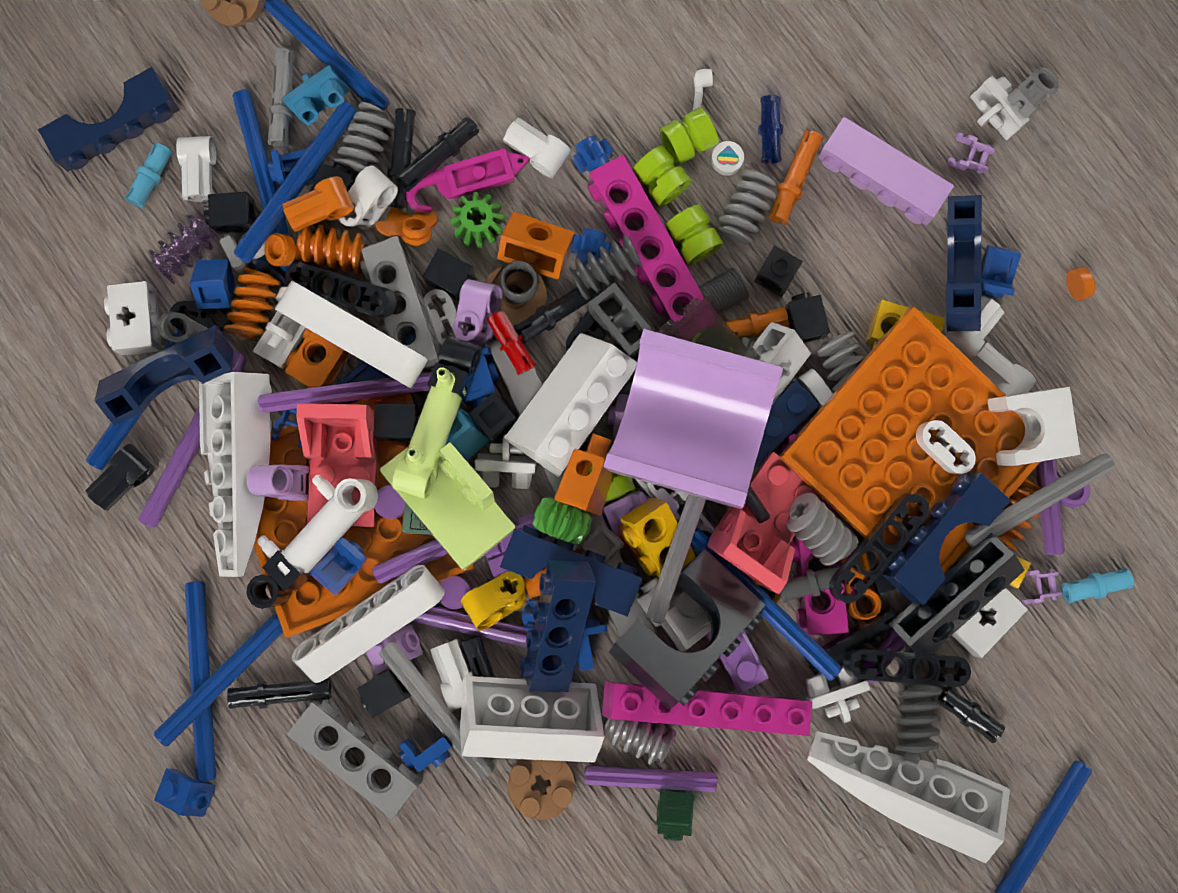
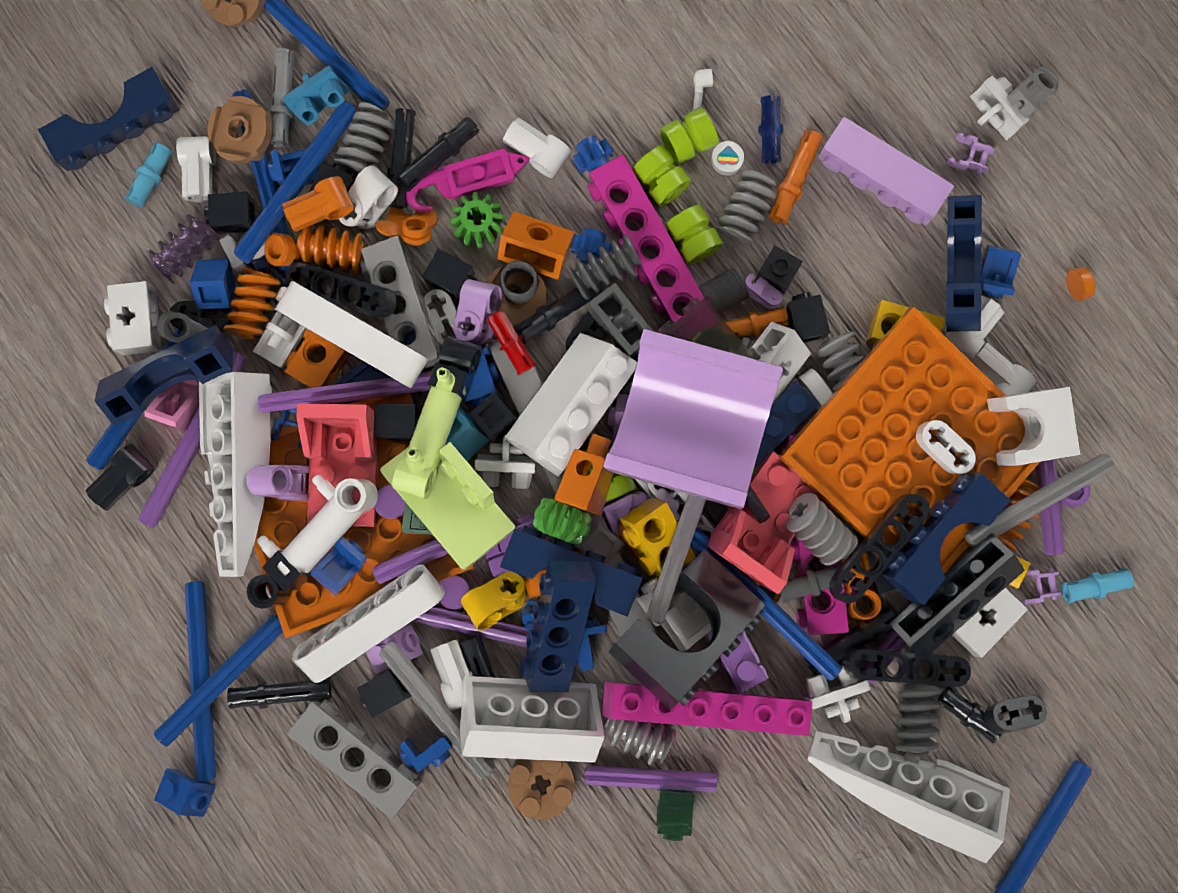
none -> bright pink slope [145,380,199,431]
none -> medium nougat plate [207,96,272,164]
none -> lavender piece [745,274,783,310]
none -> black beam [984,695,1047,734]

